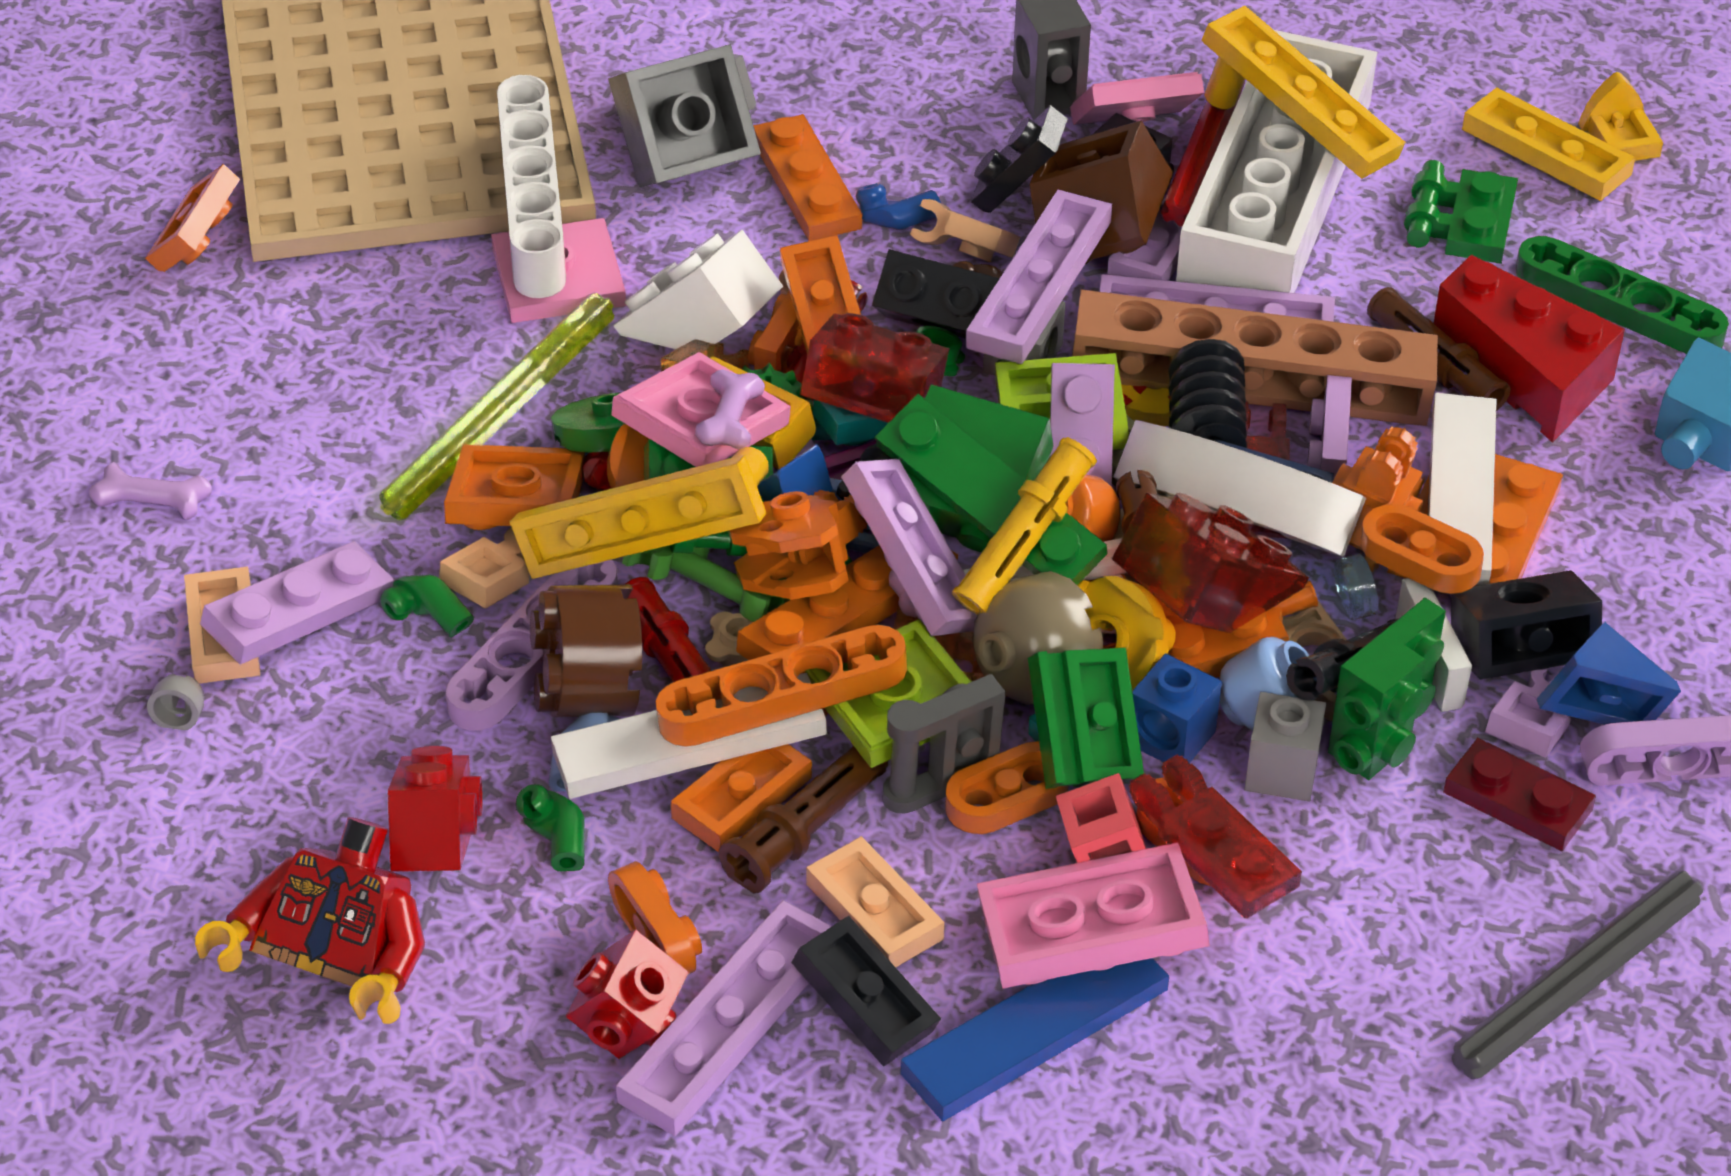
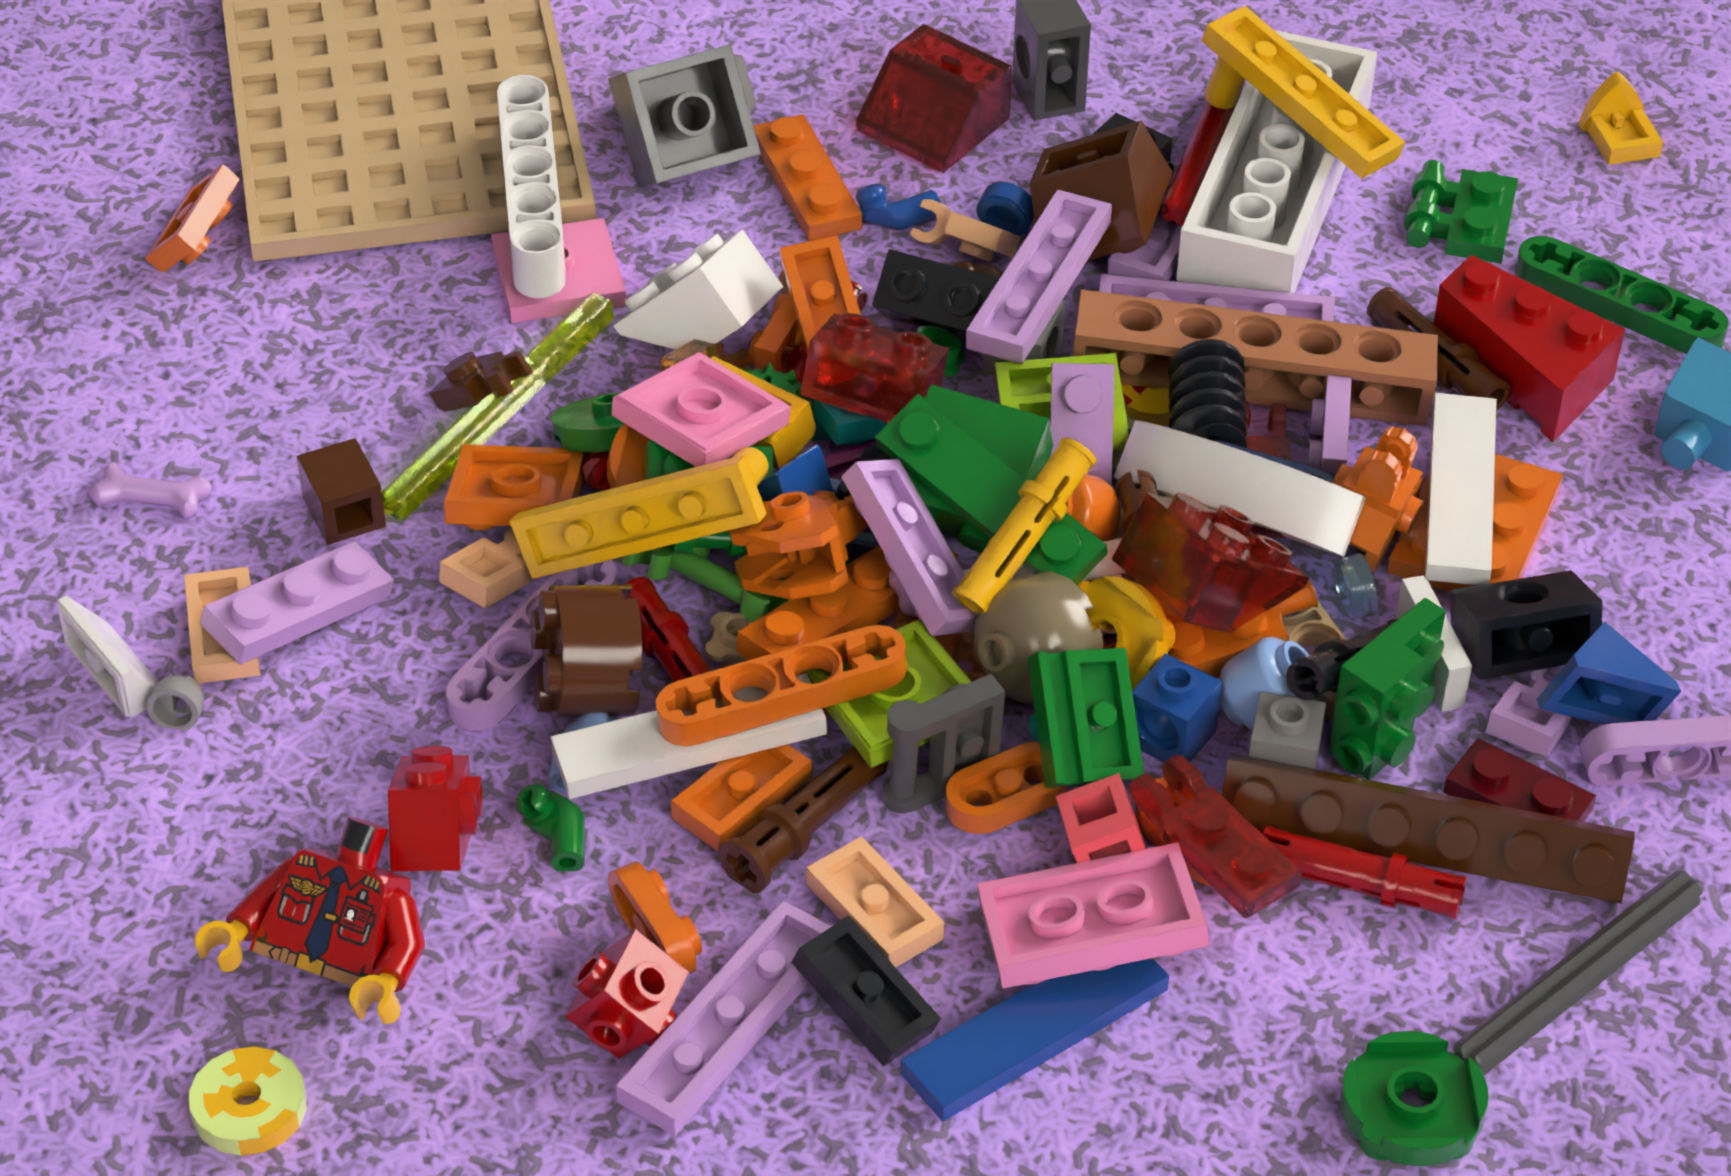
green arm [381,574,474,638] -> none
lavender piece [695,369,765,450] -> none
black plate [971,105,1068,213] -> none
bright pink plate [1070,72,1204,125] -> none
orange plate [1361,504,1484,594] -> none
yellow plate [1462,87,1636,201] -> none
none -> white slope [57,596,159,718]
none -> piece [189,1046,307,1156]
none -> reddish brown brick [297,438,386,545]
none -> reddish brown plate [429,351,533,412]
none -> clear red slope [855,23,1012,173]
none -> blue tile [976,182,1034,236]
none -> reddish brown plate [1220,753,1635,904]
none -> red pin [1256,825,1467,920]
none -> green plate [1340,1031,1489,1166]

